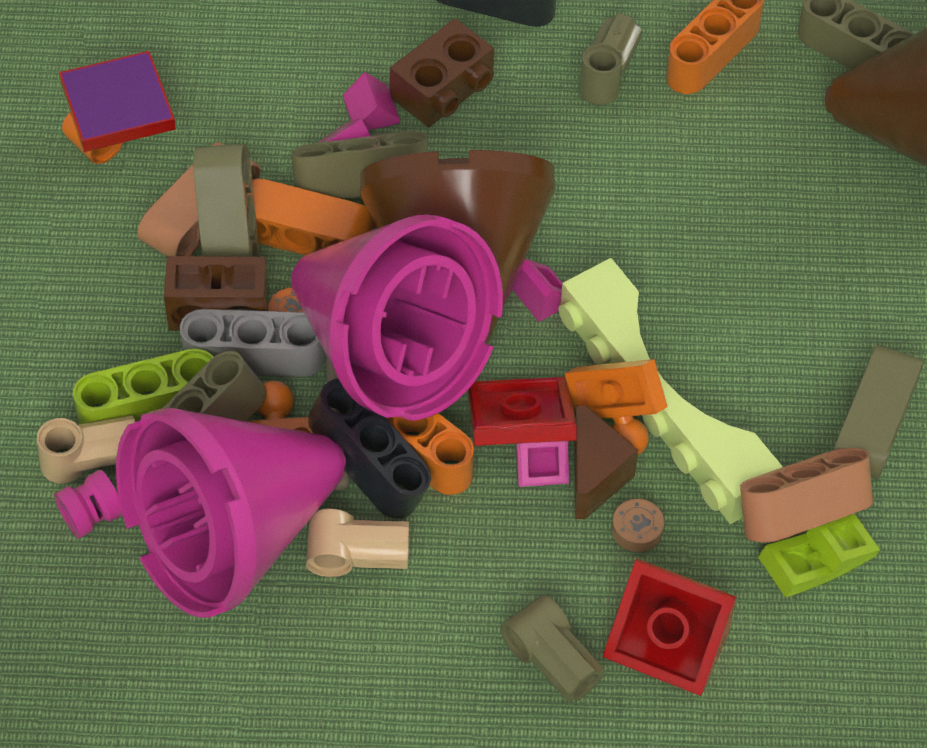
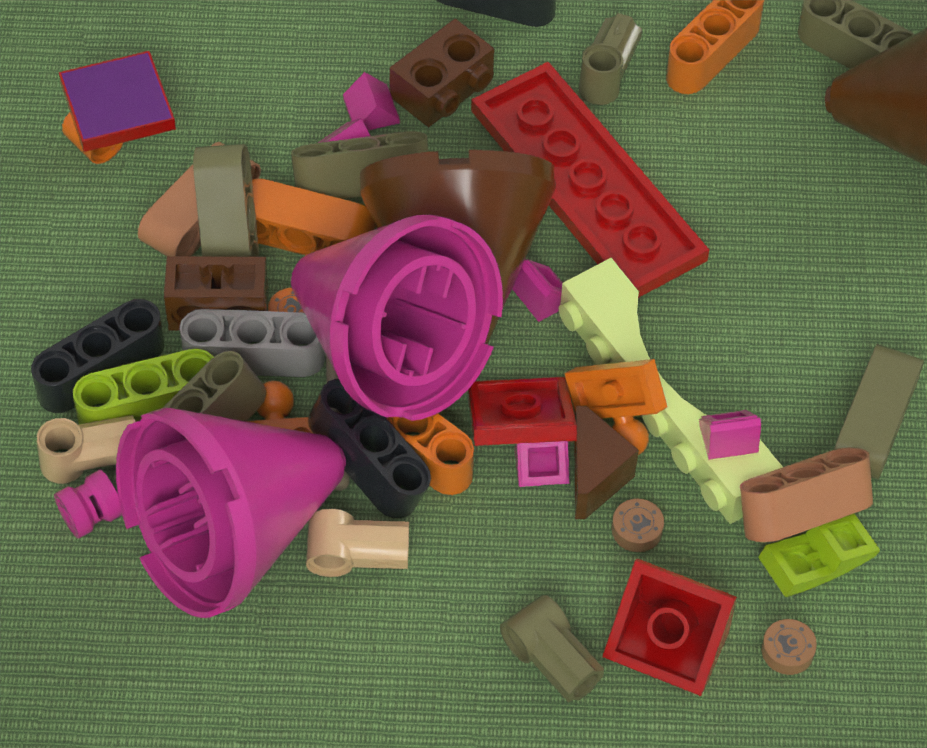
none -> black beam [31,299,164,413]
none -> red plate [471,62,709,298]
none -> dark pink slope [699,410,761,460]
none -> medium nougat tile [762,619,817,675]

